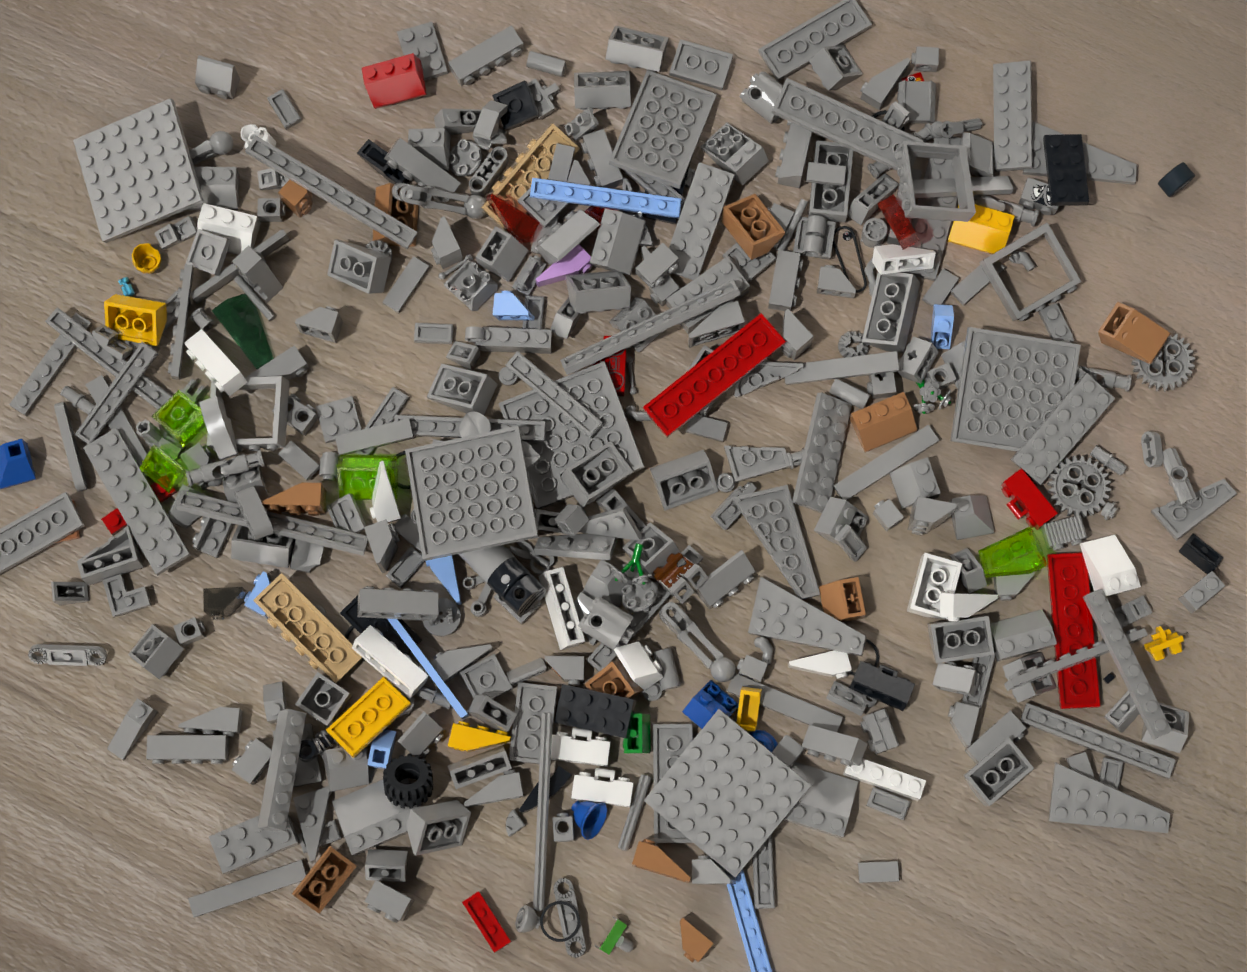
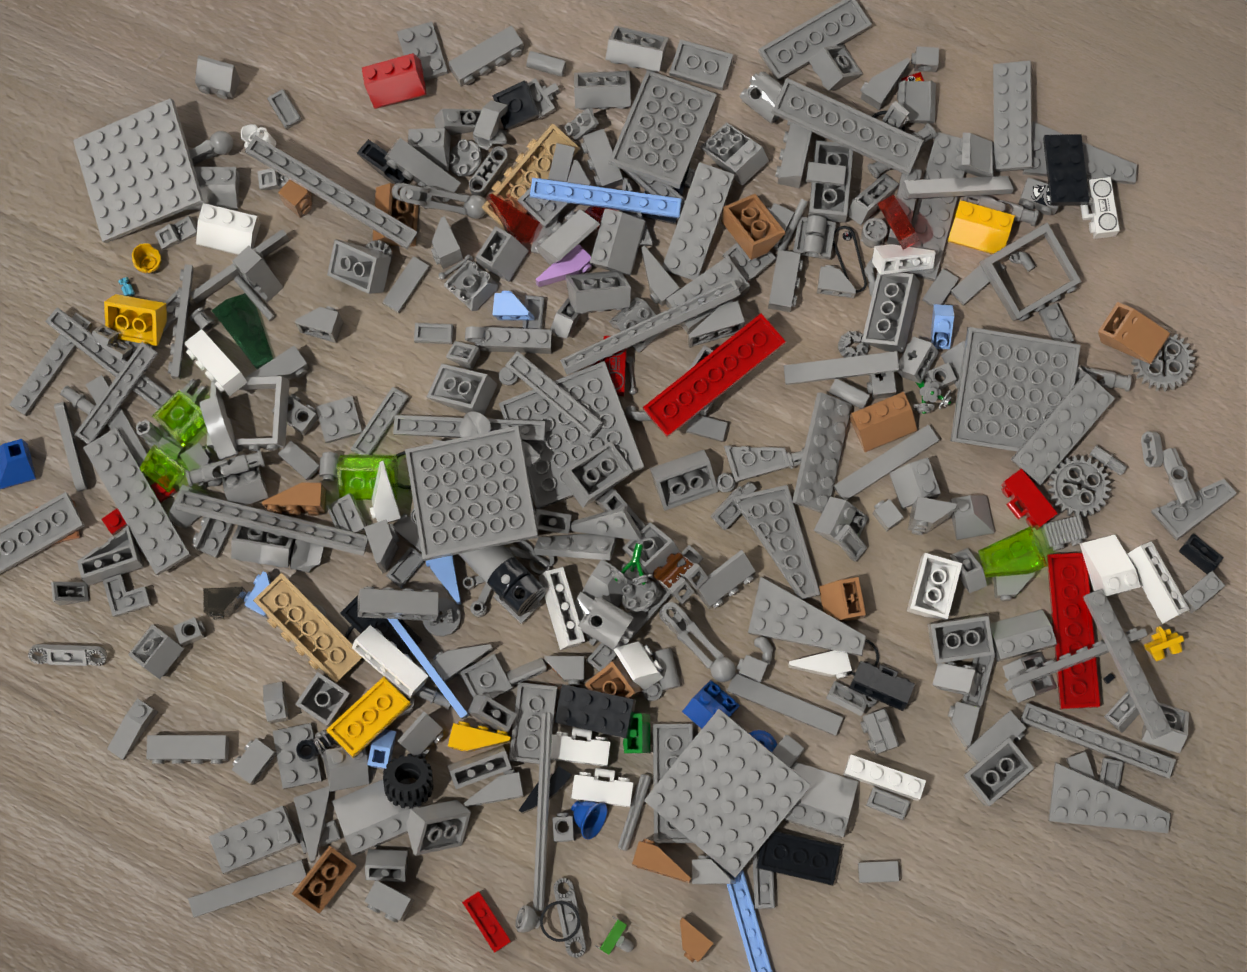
light grey slope [179,707,243,737] -> none
light grey plate [186,229,231,276] -> none
light grey beam [234,486,274,540] -> none
light grey brick [257,198,286,222] -> none
light grey brick [258,709,306,832] -> none
light grey tile [335,418,414,456] -> none
light grey tile [506,809,525,837] -> none
light grey hinge [512,255,547,296] -> none
light grey brick [554,504,589,535] -> none
light grey brick [636,243,679,289] -> none
light grey wing [735,362,804,398] -> none
yellow panel [736,686,762,731] -> none
light grey slope [782,309,813,360] -> none
light grey brick [802,725,867,767] -> none
light grey window [895,141,976,222] -> none
light grey connector [930,118,983,138] -> none
white slope [940,593,998,621] -> none
light grey plate [1101,502,1118,520] -> none
light grey slope [1113,596,1152,628] -> none
black wheel [1158,162,1195,197] -> none
none -> black tile [756,831,841,886]
none -> white piece [1080,177,1119,239]
none -> white brick [1127,541,1190,624]

